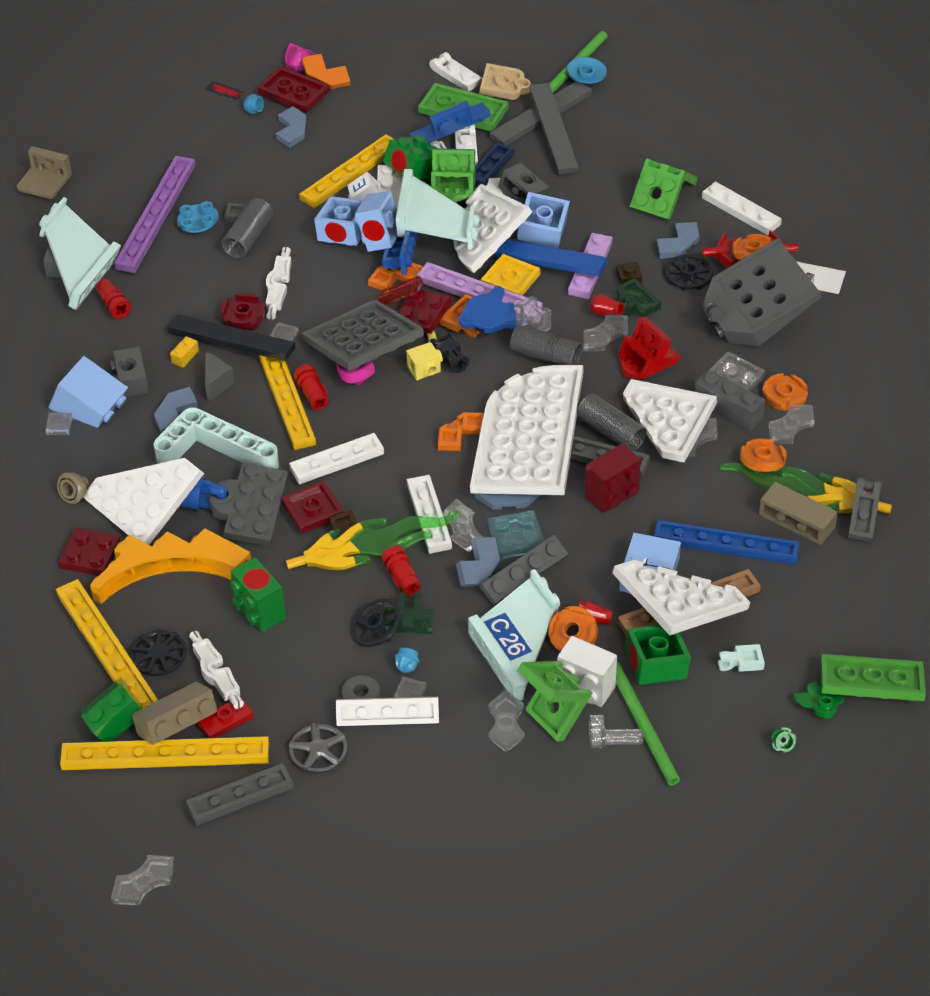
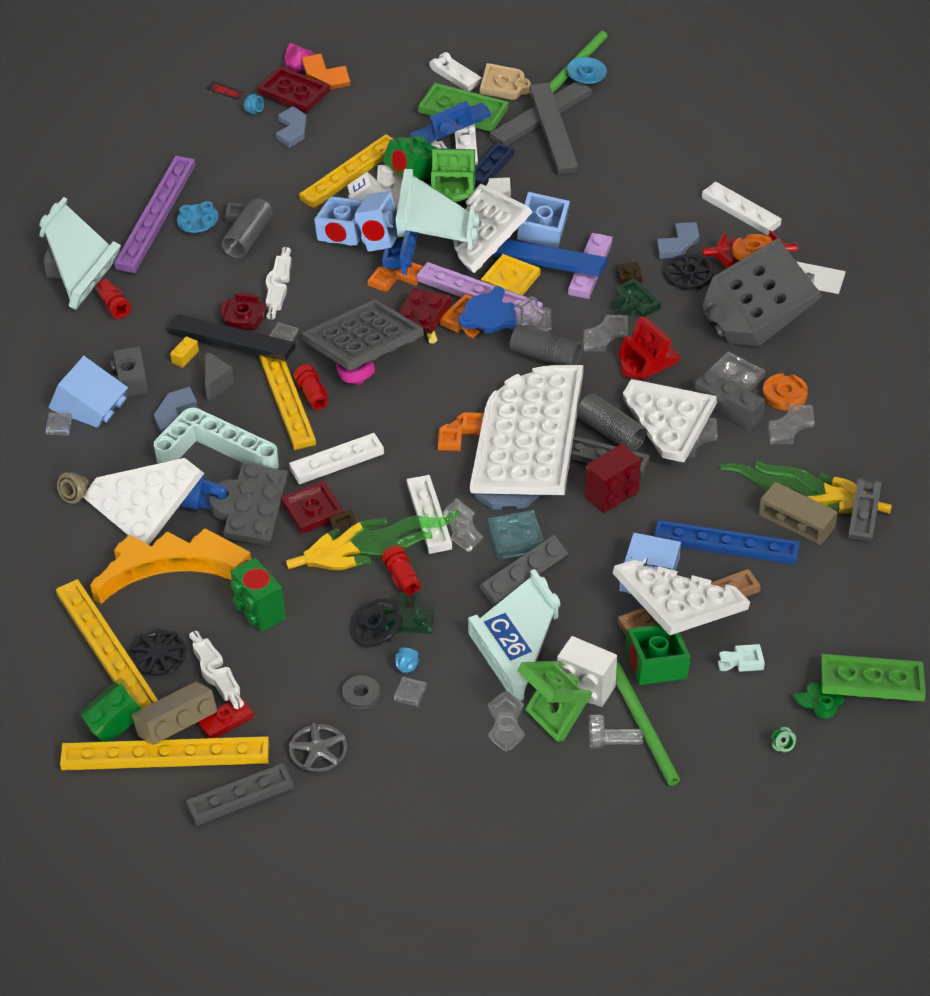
dark tan bracket [17,146,72,199] -> none
dark red plate [58,527,121,576] -> none
clear tile [111,855,175,905] -> none
white plate [336,696,439,726] -> none
clear red tile [377,276,424,305] -> none
light yellow brick [406,342,443,380] -> none
black connector [430,332,469,373] -> none
sand blue tile [456,537,500,587] -> none
dark grey brick [498,163,549,205] -> none
orange tile [548,606,598,652] -> none
red cone [578,599,612,625] -> none
red cone [591,294,625,316] -> none
bright green bracket [630,158,698,220] -> none
orange tile [740,438,787,472] -> none

